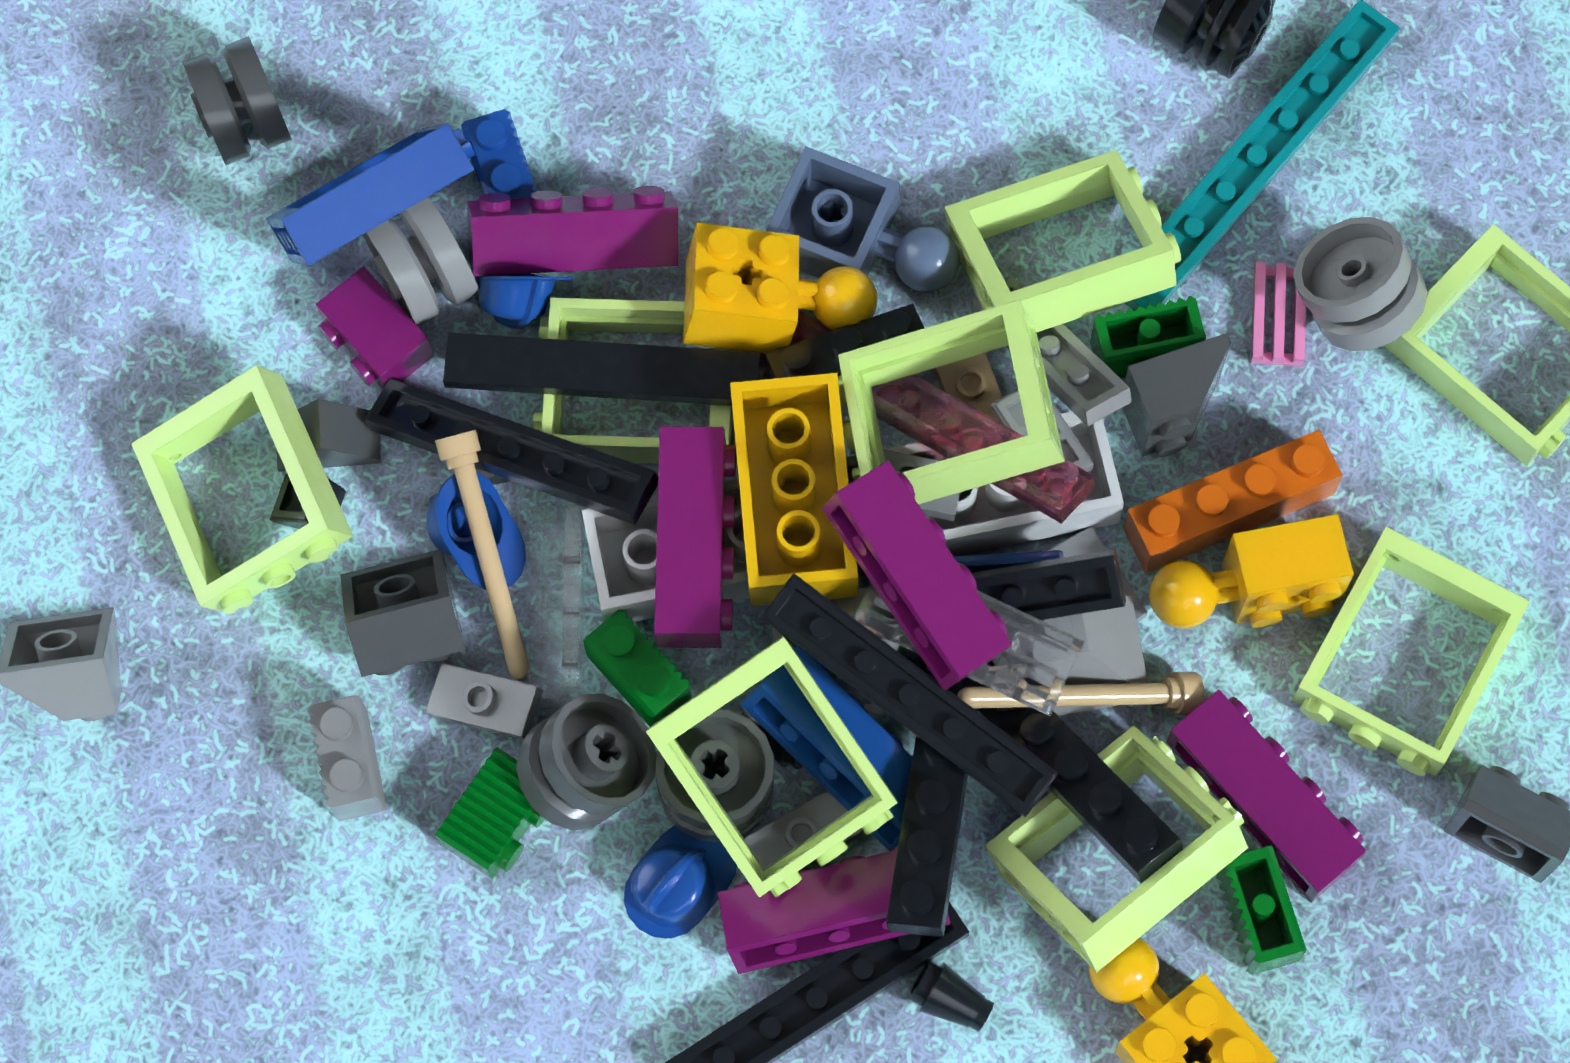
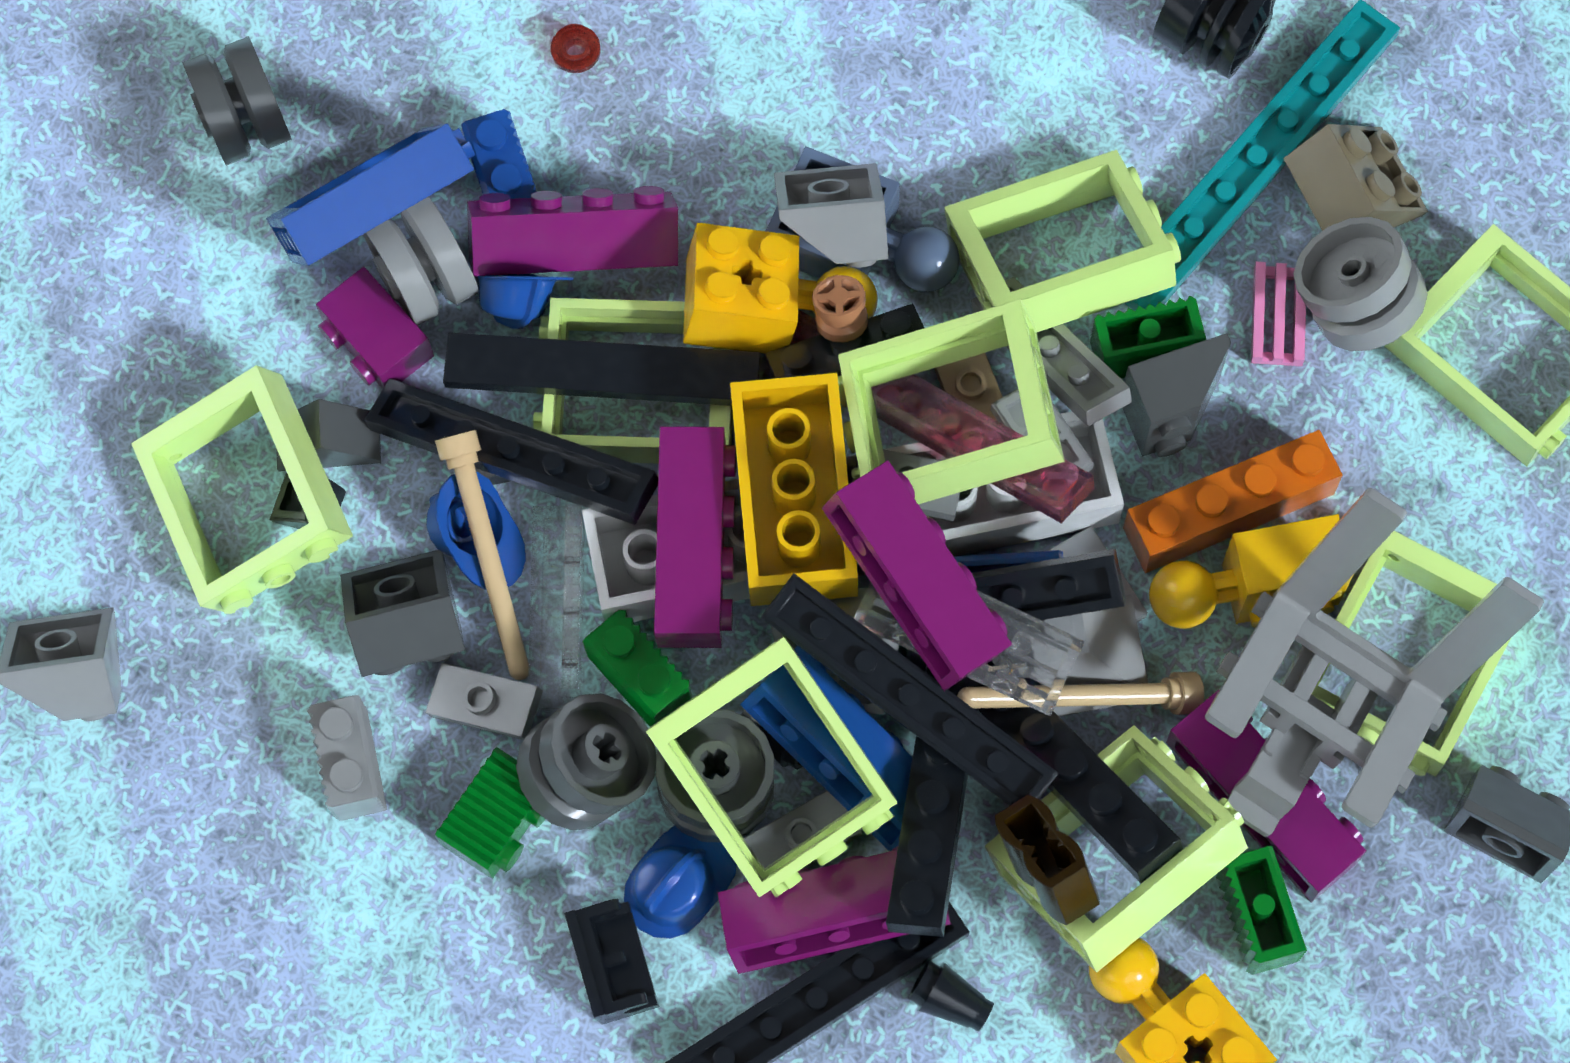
none -> clear red plate [551,24,601,73]
none -> black hinge [564,899,660,1025]
none -> light grey slope [774,163,888,268]
none -> nougat wheel [812,275,868,342]
none -> dark brown brick [995,795,1100,925]
none -> light grey piece [1205,488,1544,837]
none -> dark tan slope [1283,124,1428,231]

